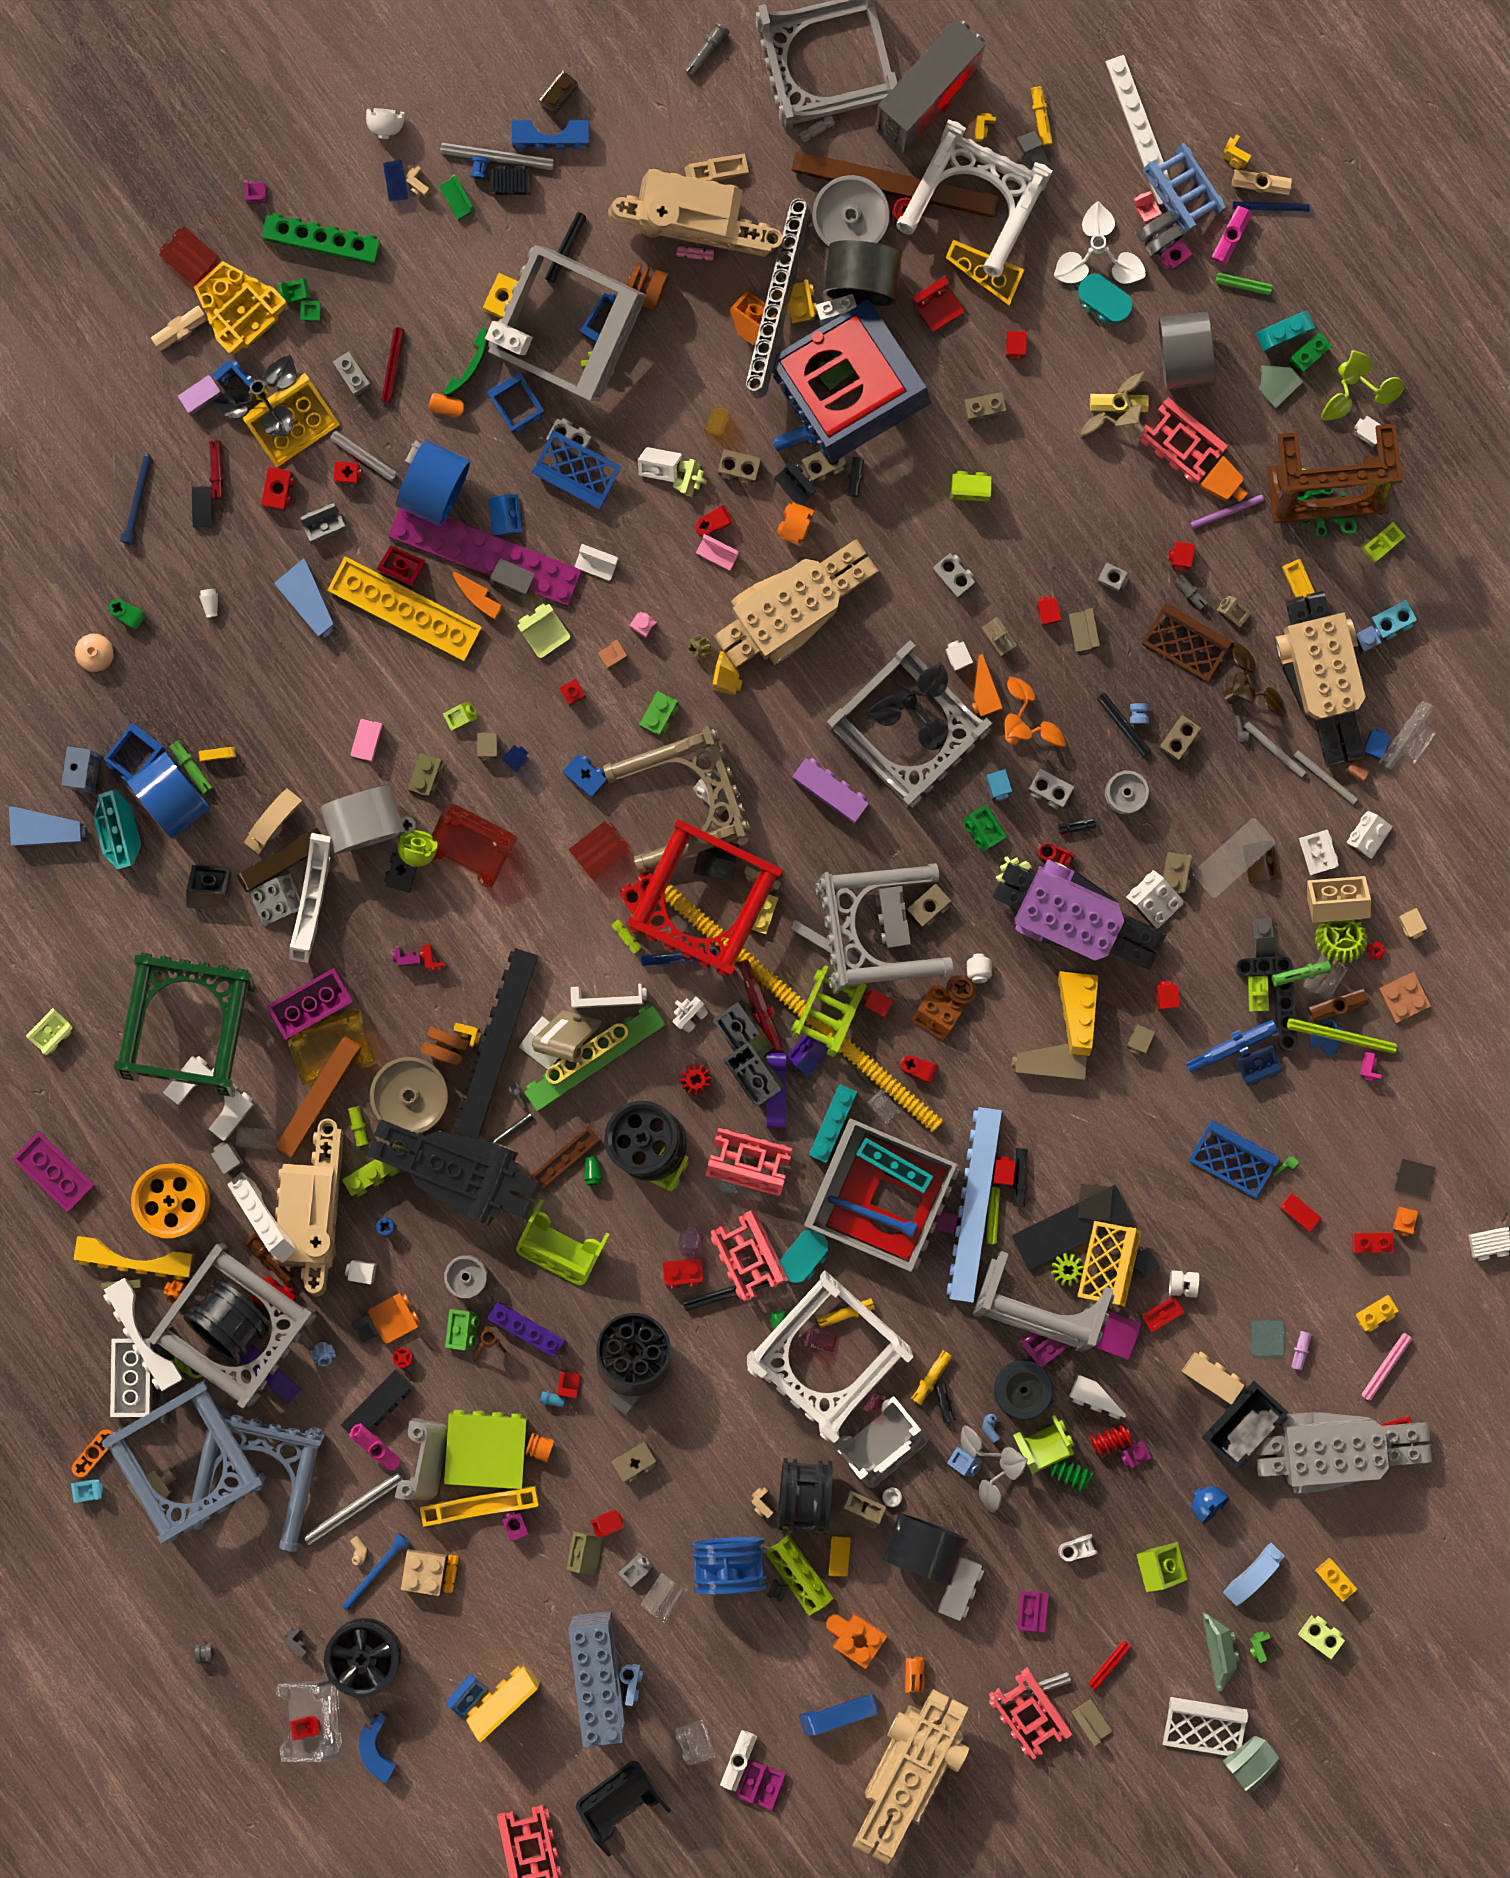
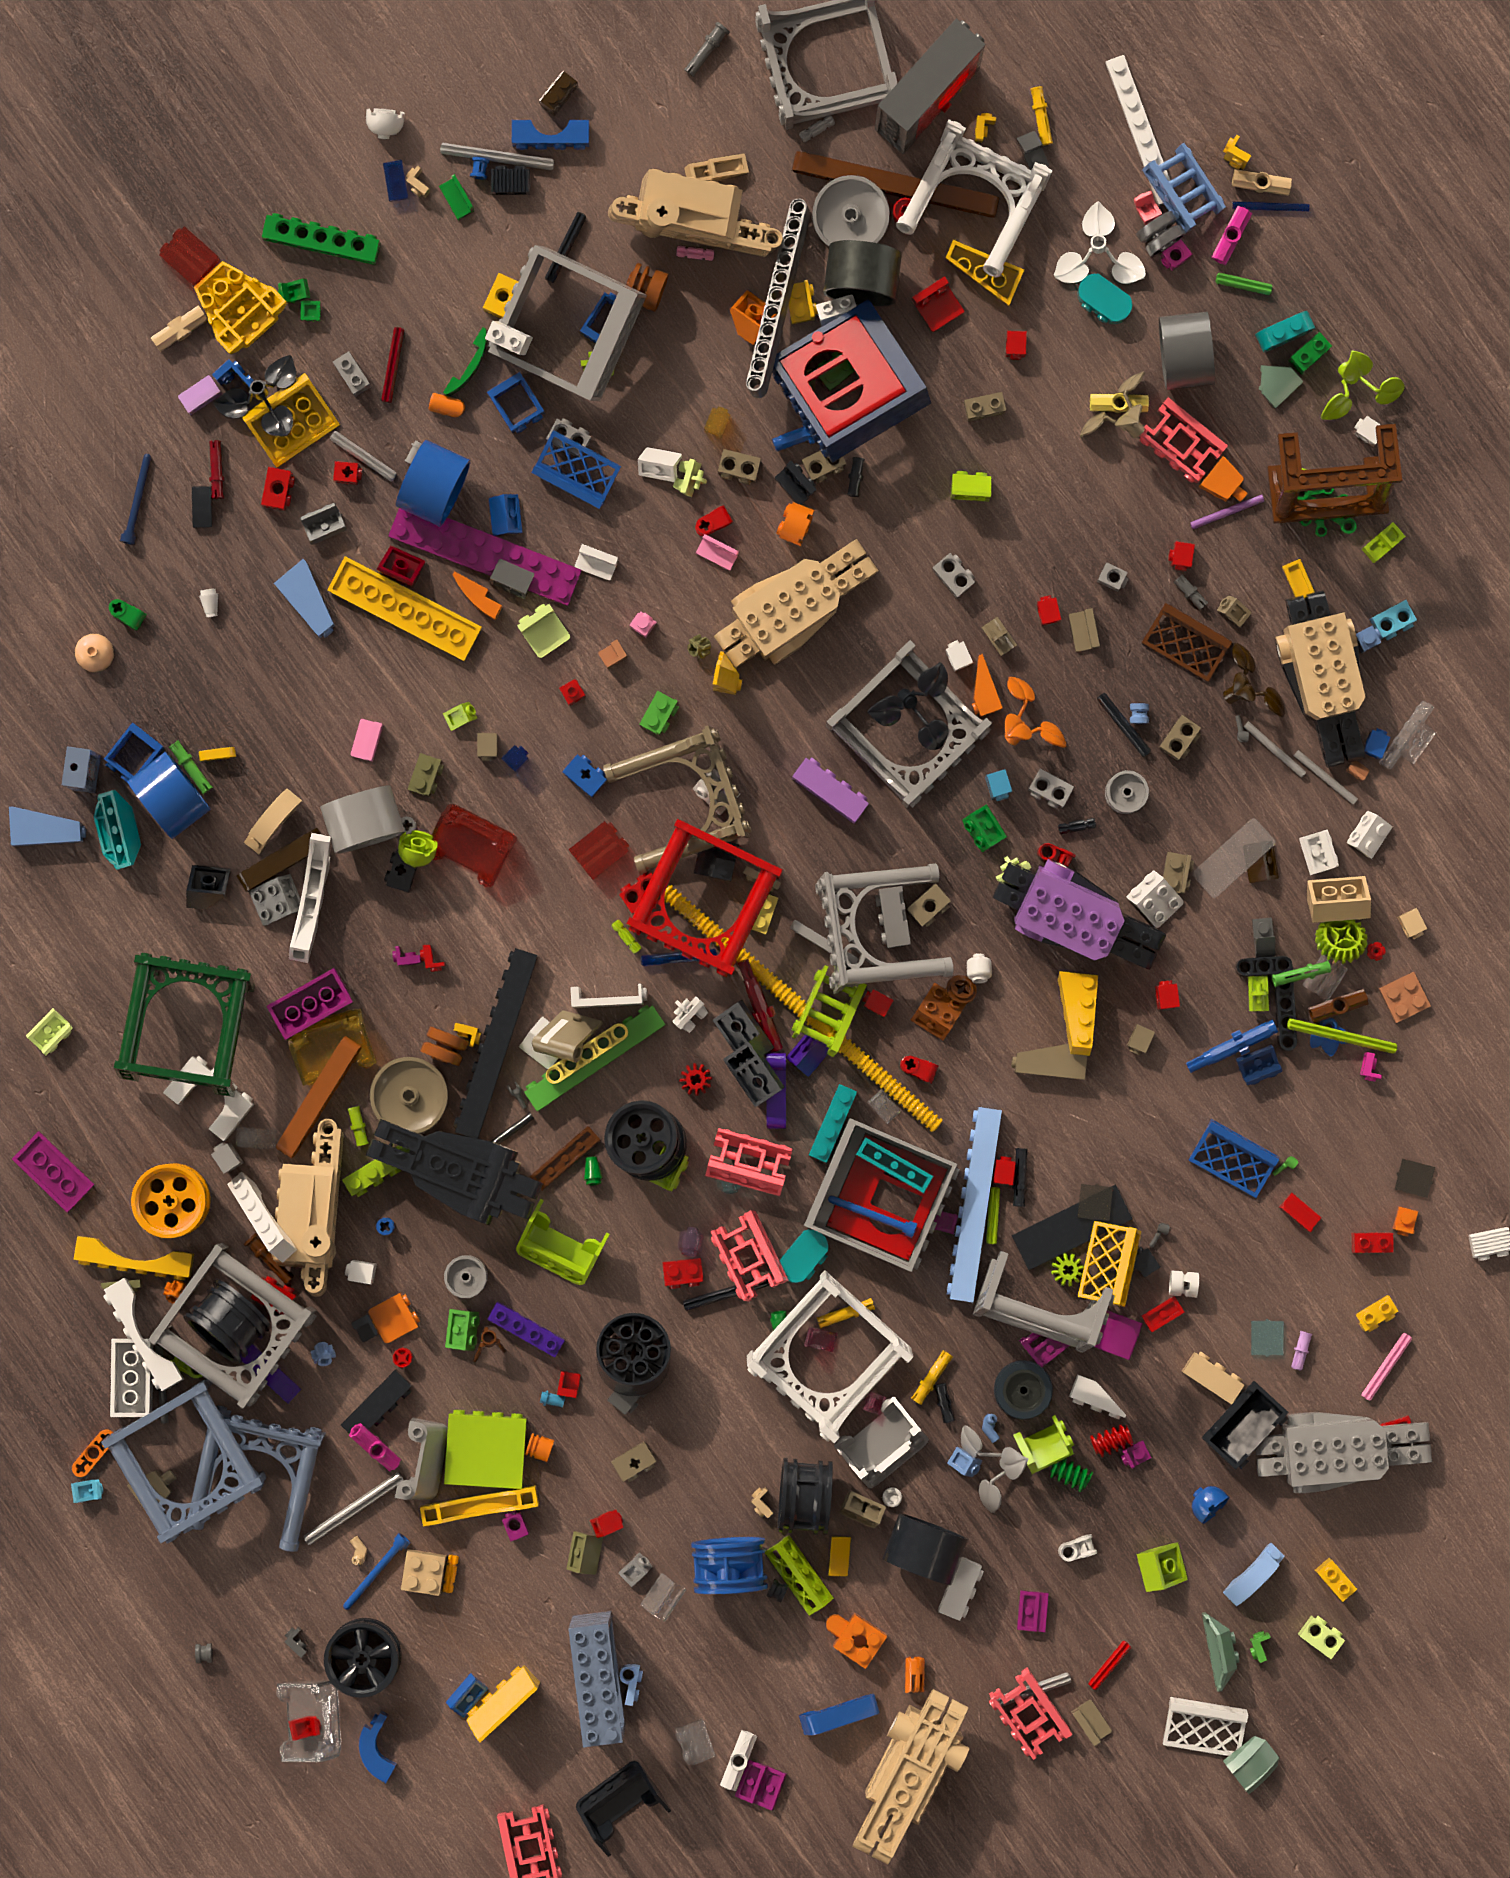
magenta panel [244,181,266,204] -> none
none -> dark grey hand [1149,1223,1170,1248]

